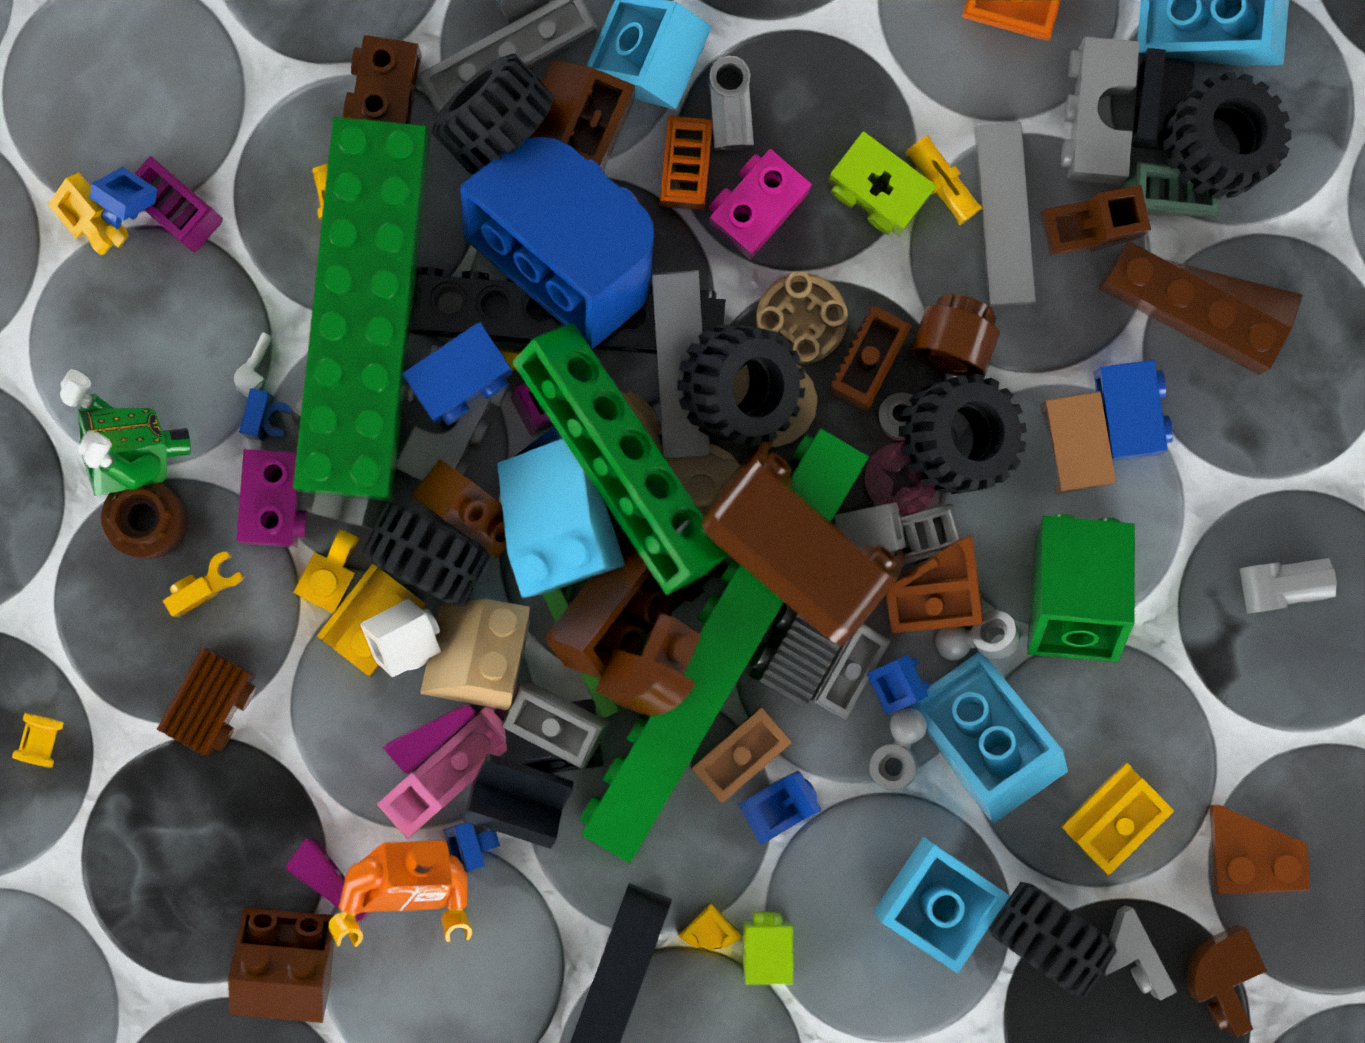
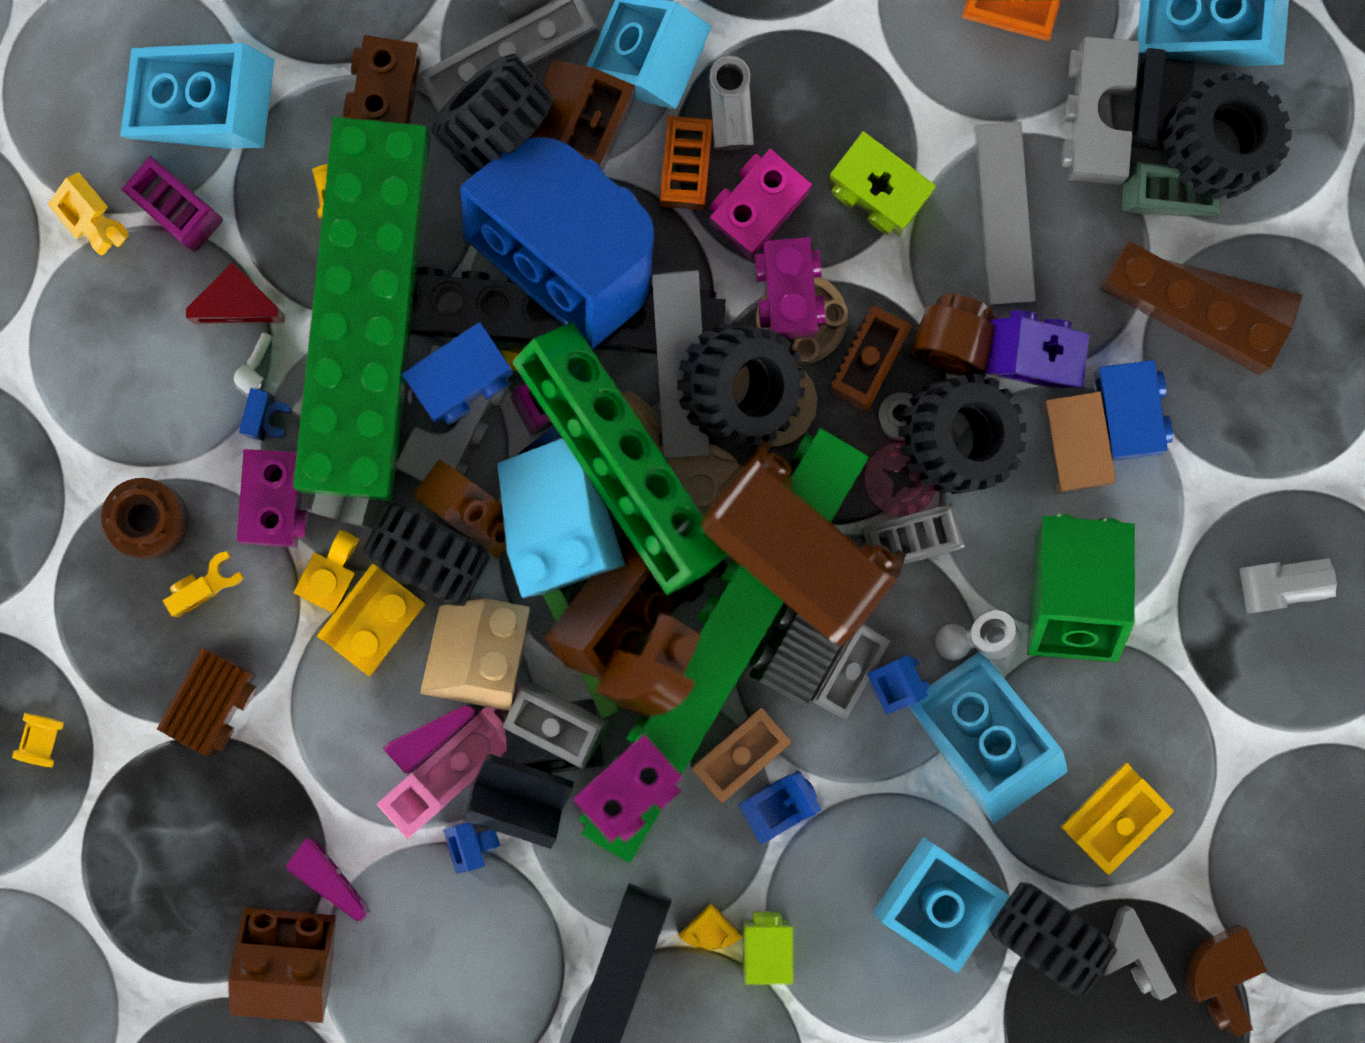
green torso [60,369,191,496] -> none
blue tile [90,167,157,229] -> none
orange torso [329,841,472,947] -> none
white brick [360,598,441,677] -> none
light grey brick [834,502,906,551] -> none
light grey plate [869,707,927,790] -> none
dark orange wing [886,534,984,633] -> none
yellow pin [906,135,983,226] -> none
reddish brown brick [1041,185,1151,257] -> none
dark orange wing [1210,804,1310,895] -> none
none -> medium azure slope [120,43,275,149]
none -> dark red slope [186,263,284,324]
none -> magenta brick [572,734,683,842]
none -> magenta brick [754,237,826,339]
none -> dark purple brick [984,310,1089,389]

